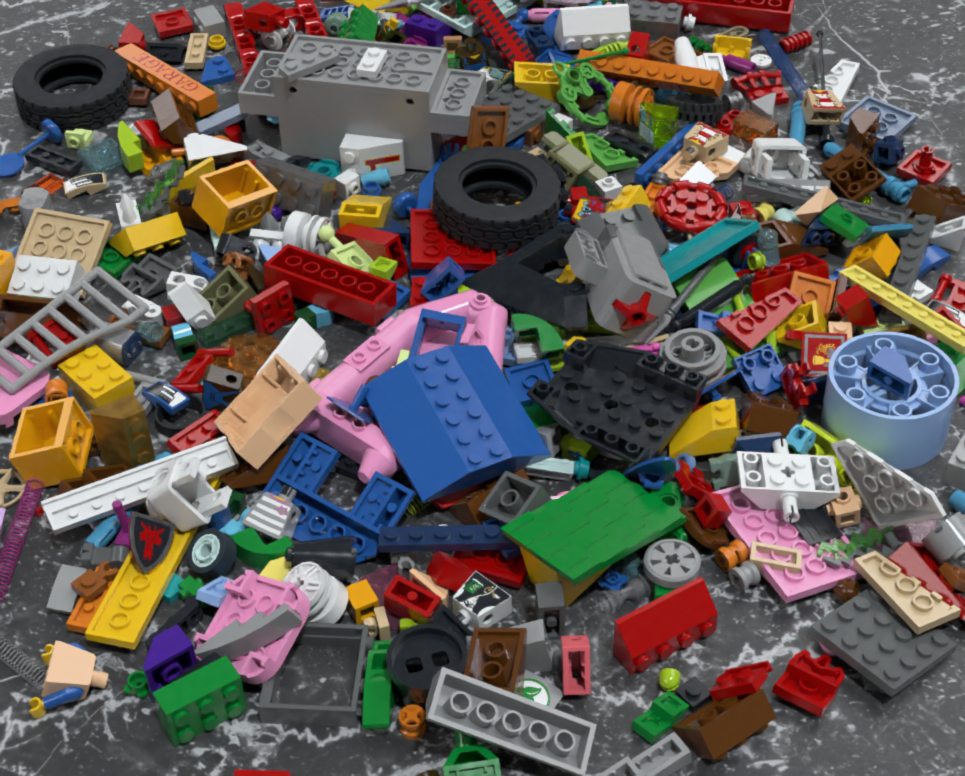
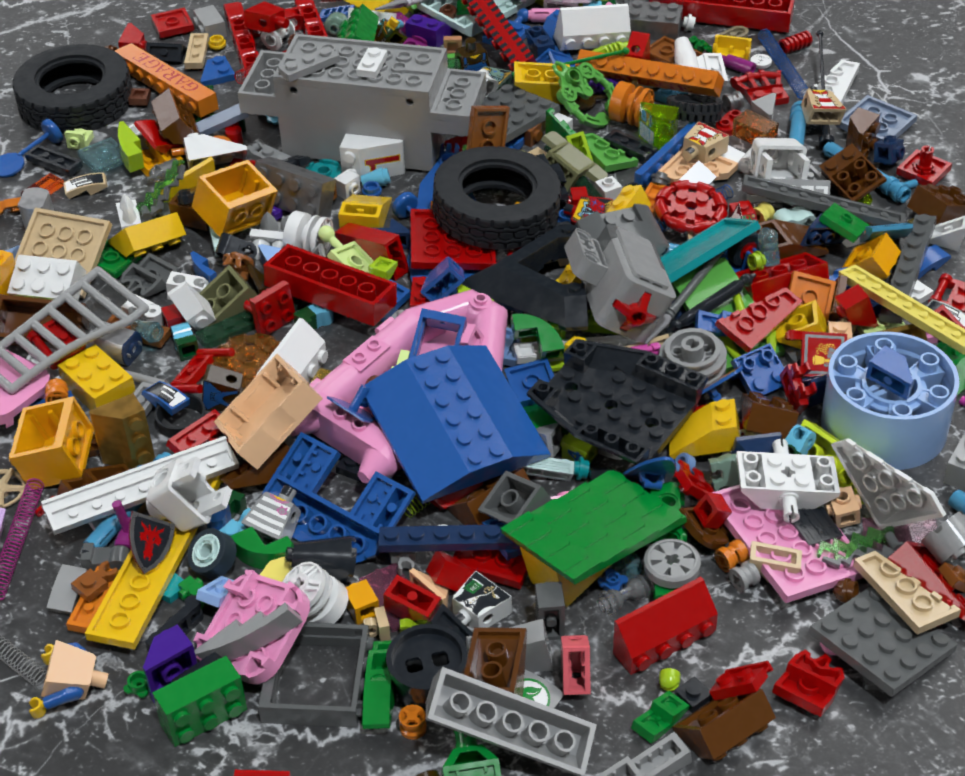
light nougat slope [794,185,838,226] -> none

